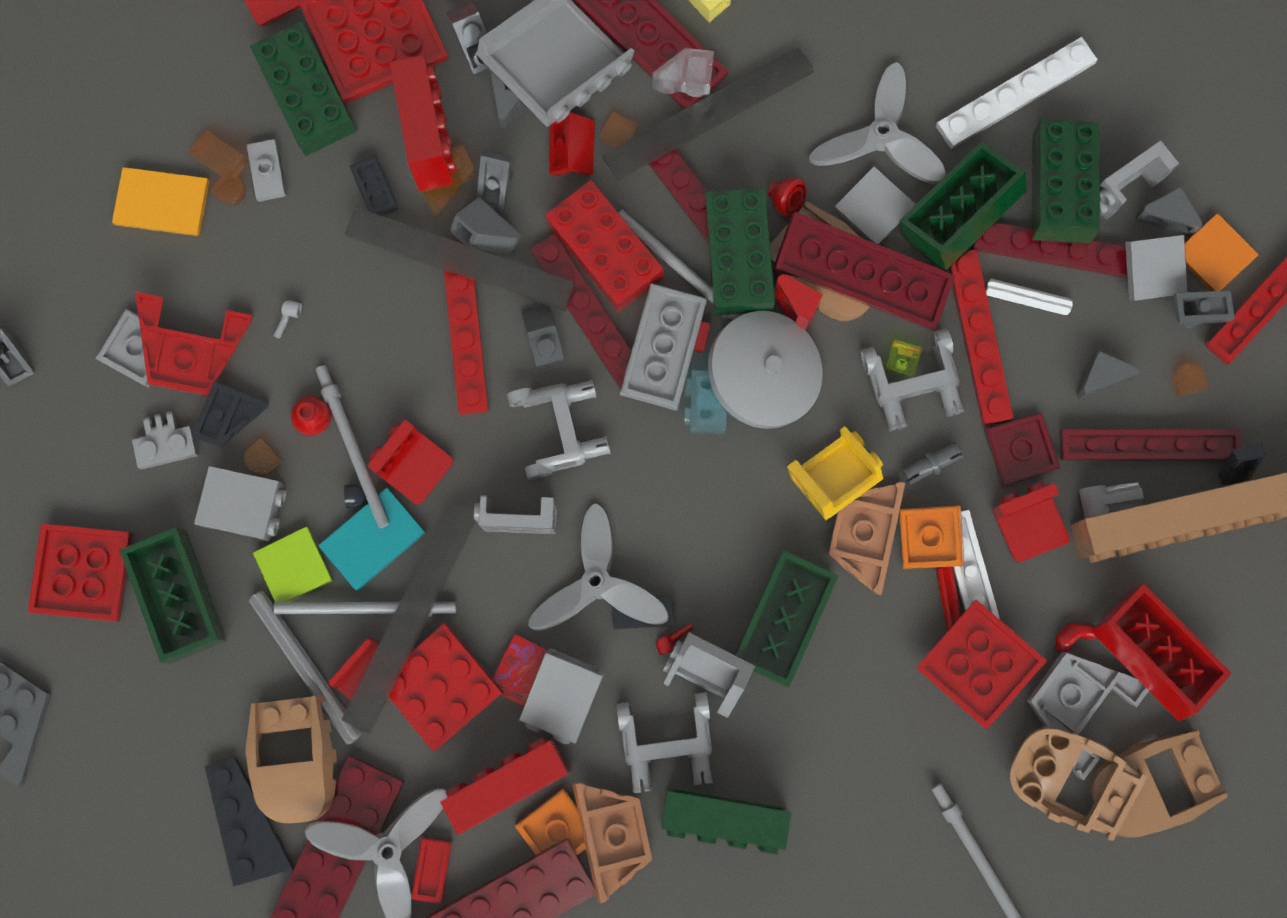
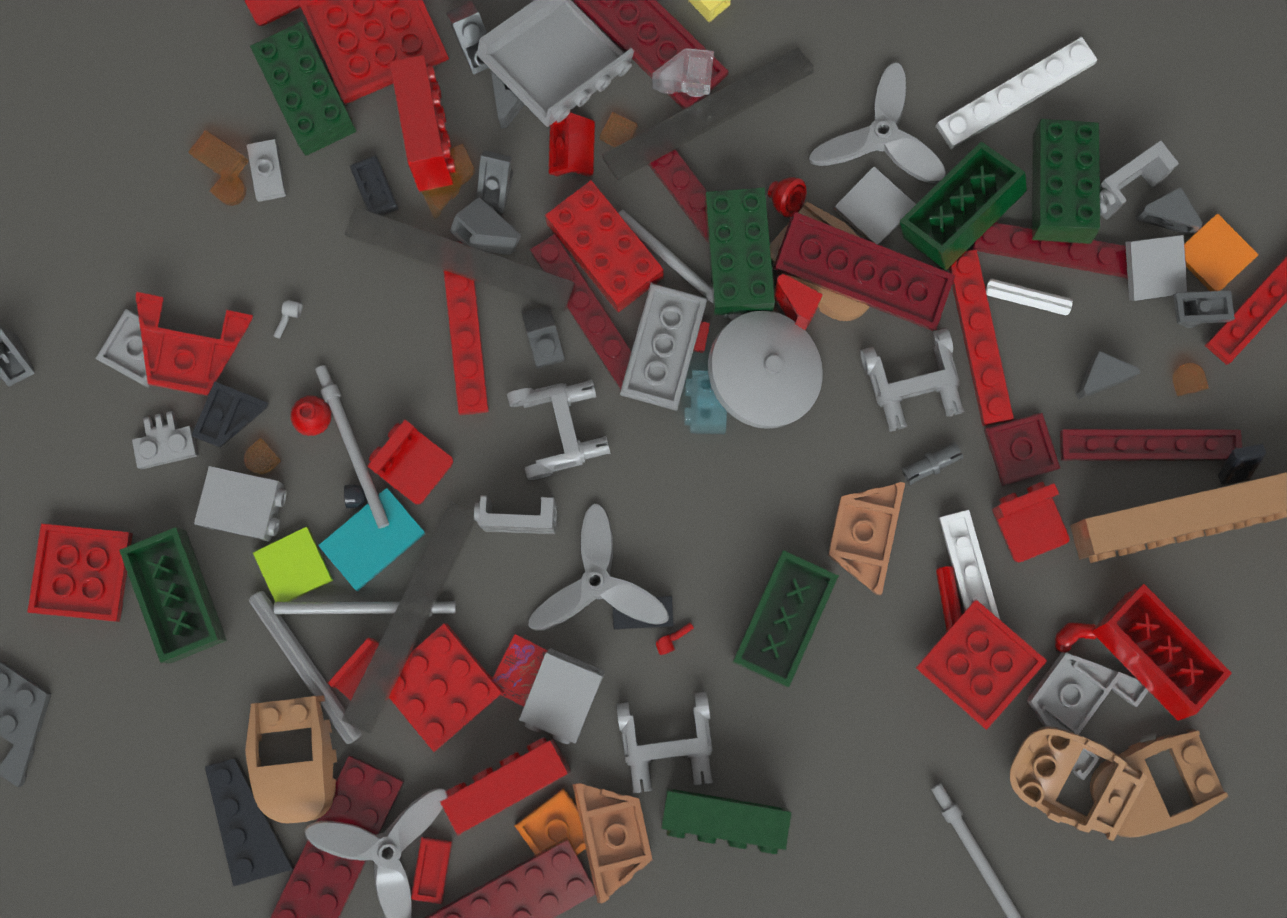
light orange tile [112,167,210,236] -> none
light grey panel [663,632,755,718] -> none
yellow panel [787,426,883,520] -> none
clear neon green tile [885,339,922,377] -> none
orange tile [900,506,965,569] -> none
light grey piece [1079,482,1144,519] -> none

